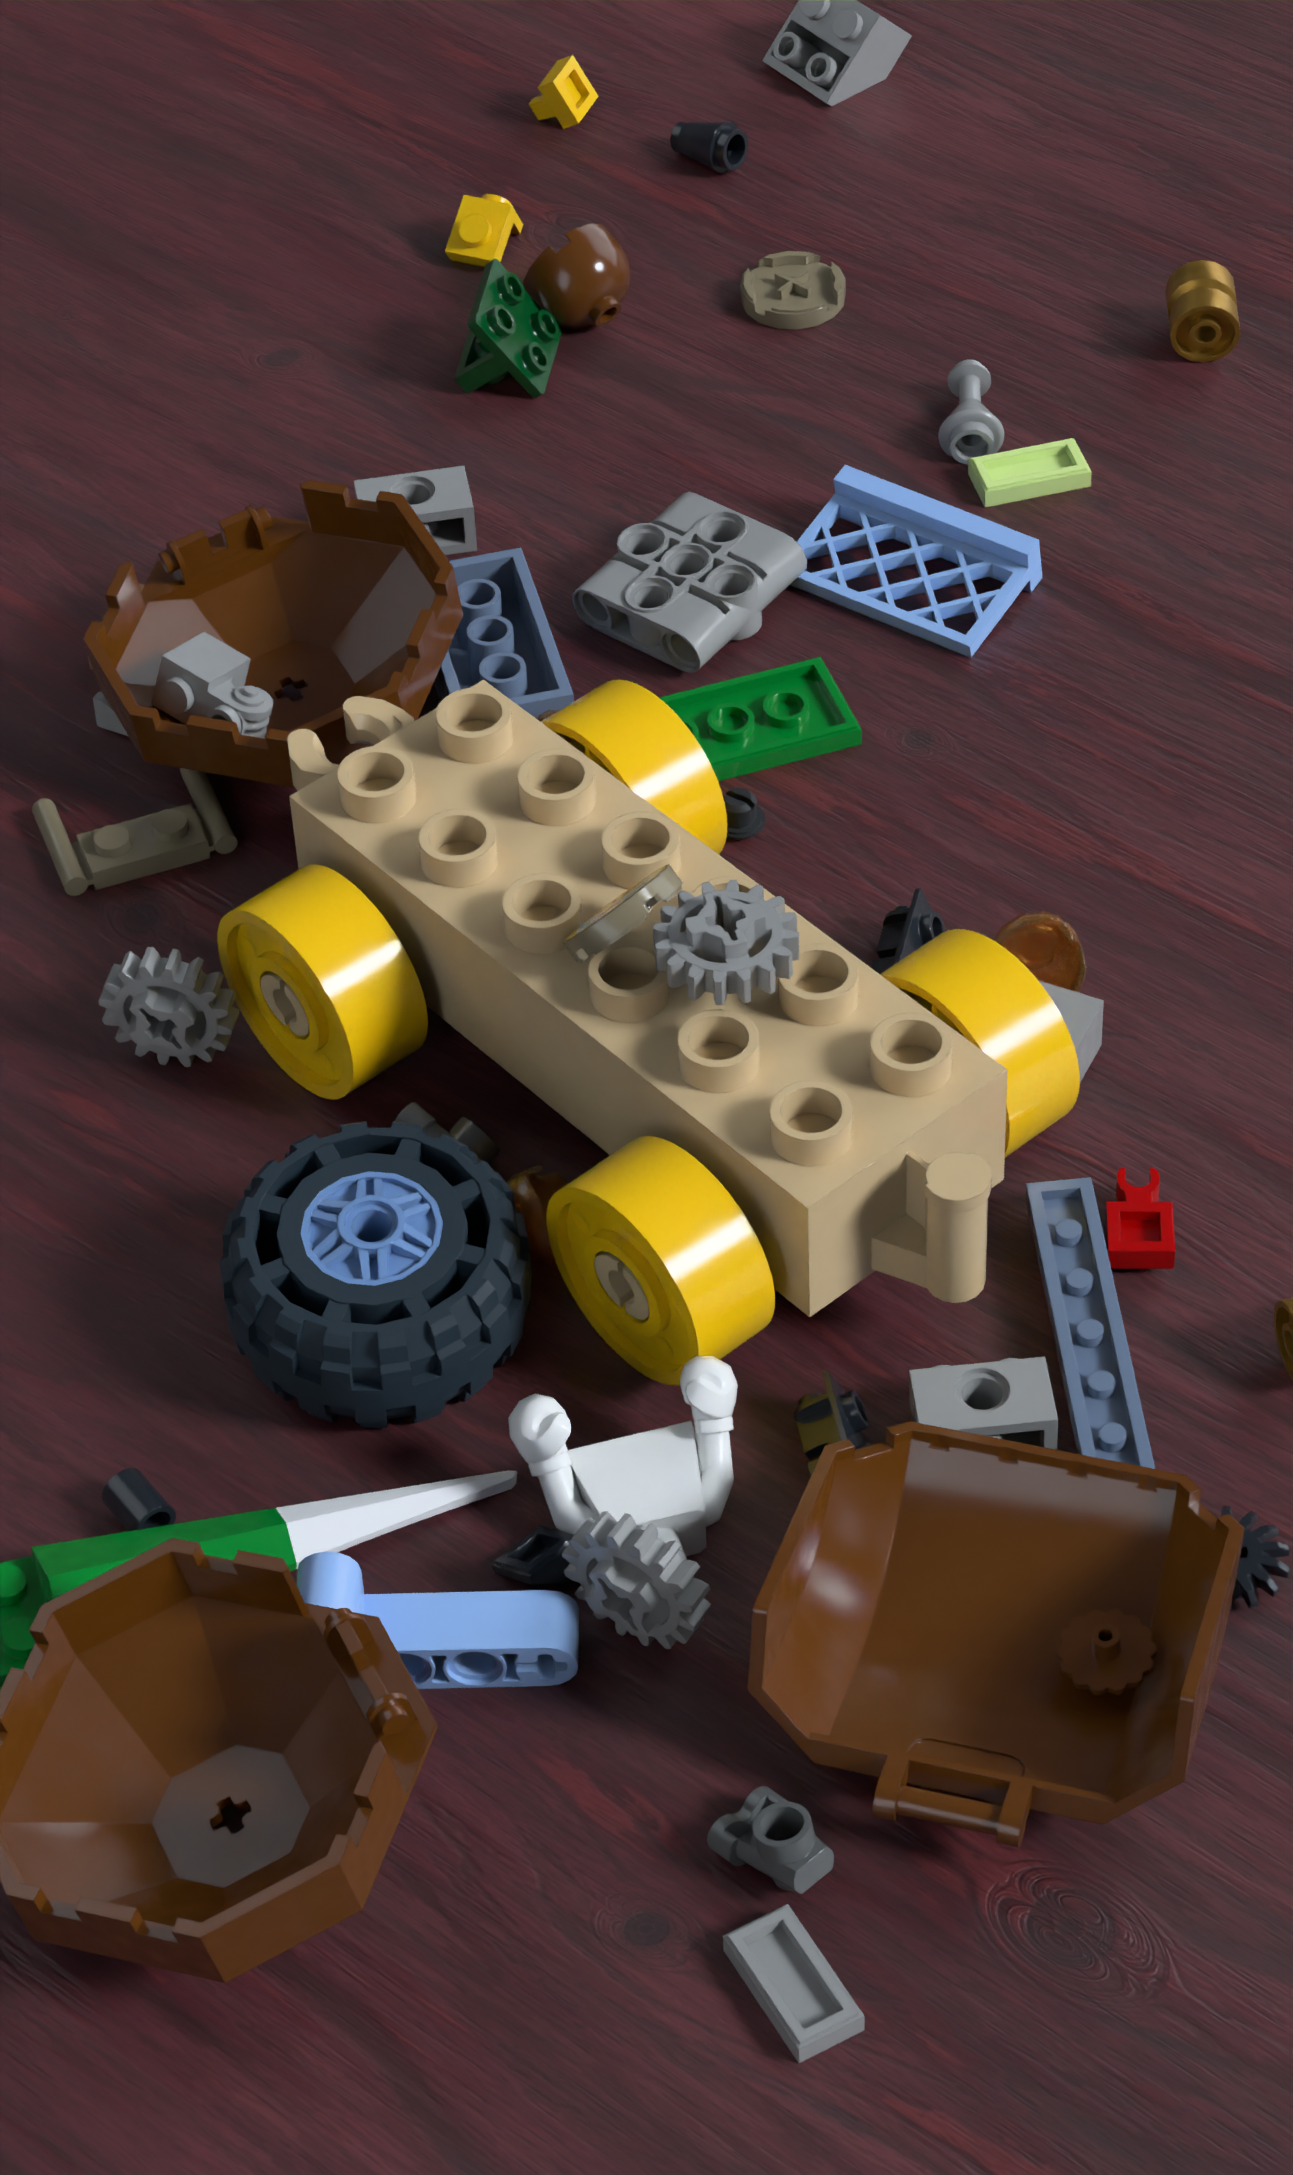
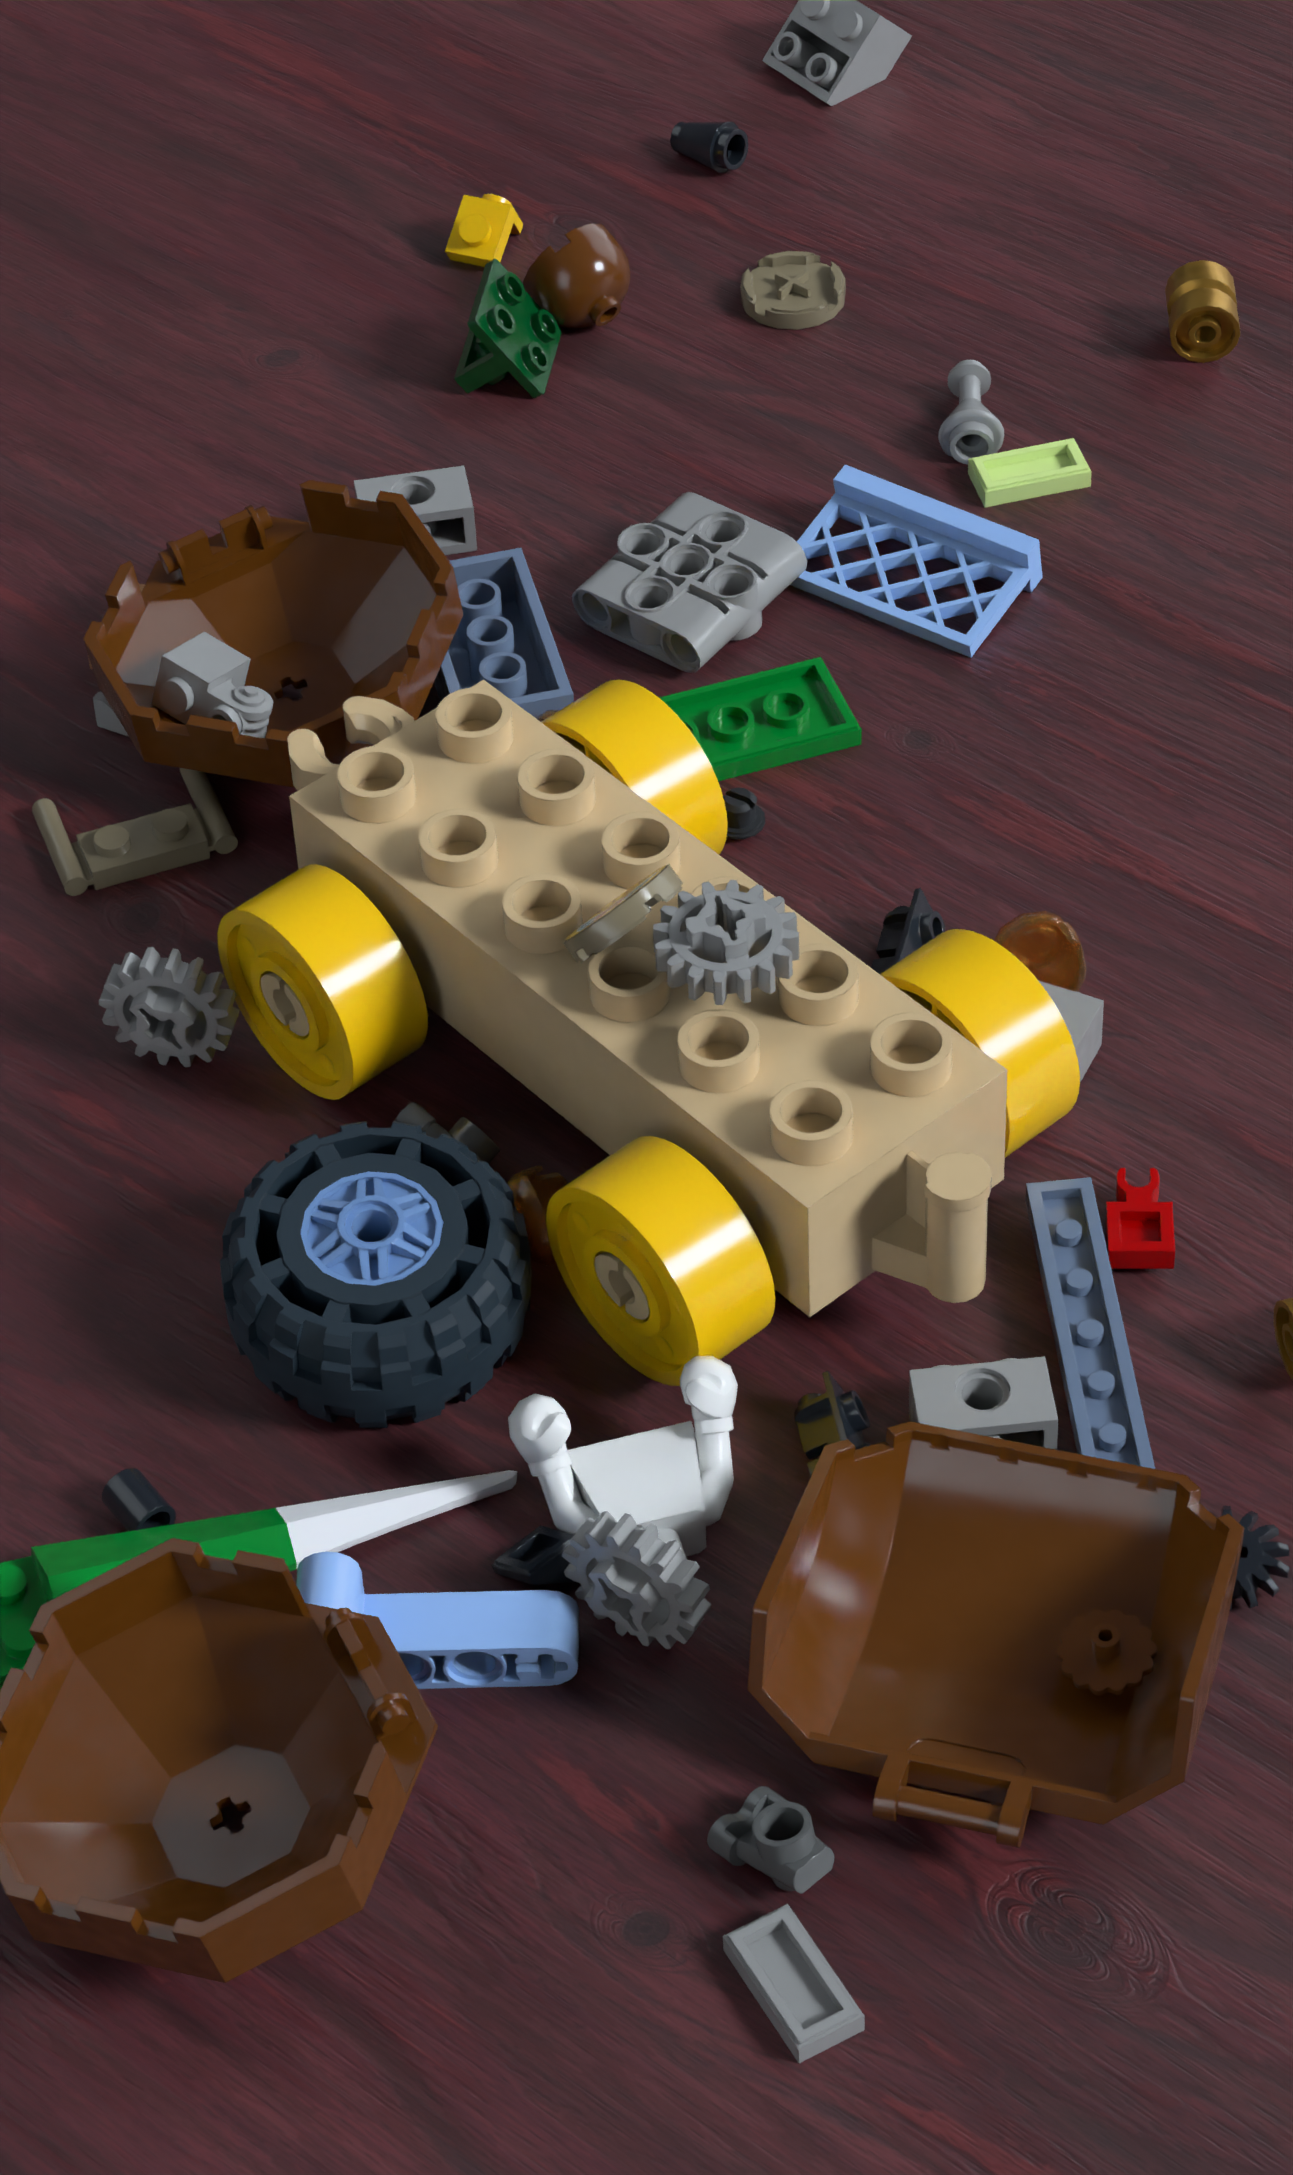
yellow tile [529,55,598,129] -> none

